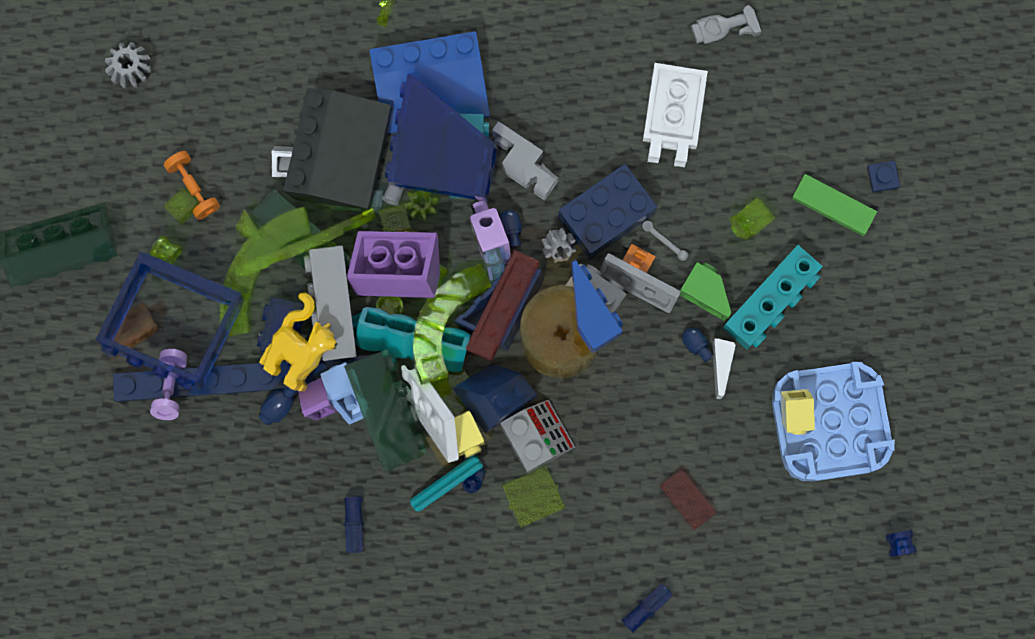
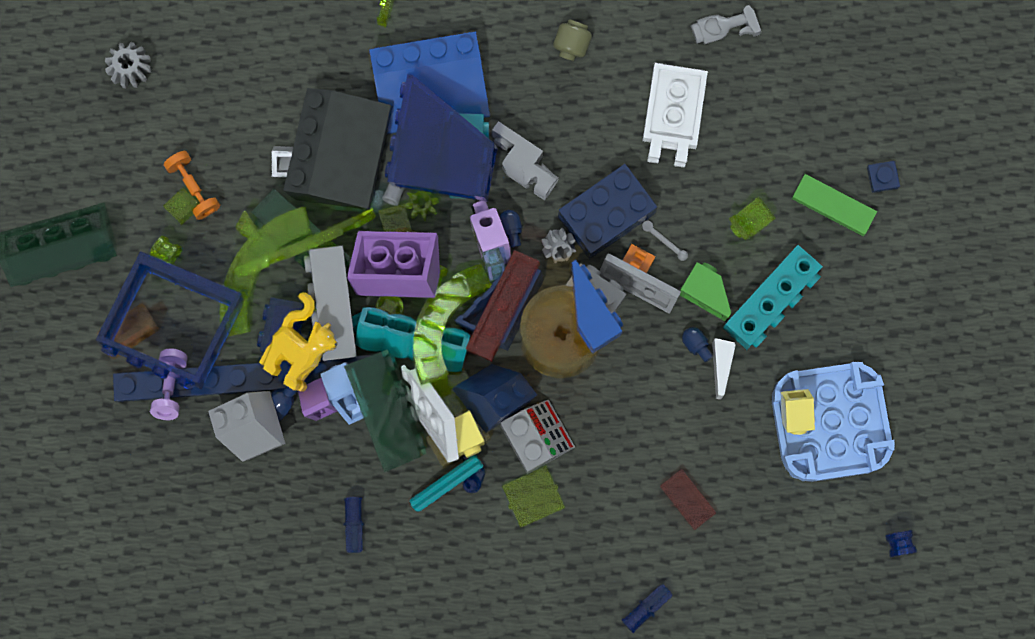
none -> light grey slope [208,391,285,461]
none -> olive head [553,20,592,61]

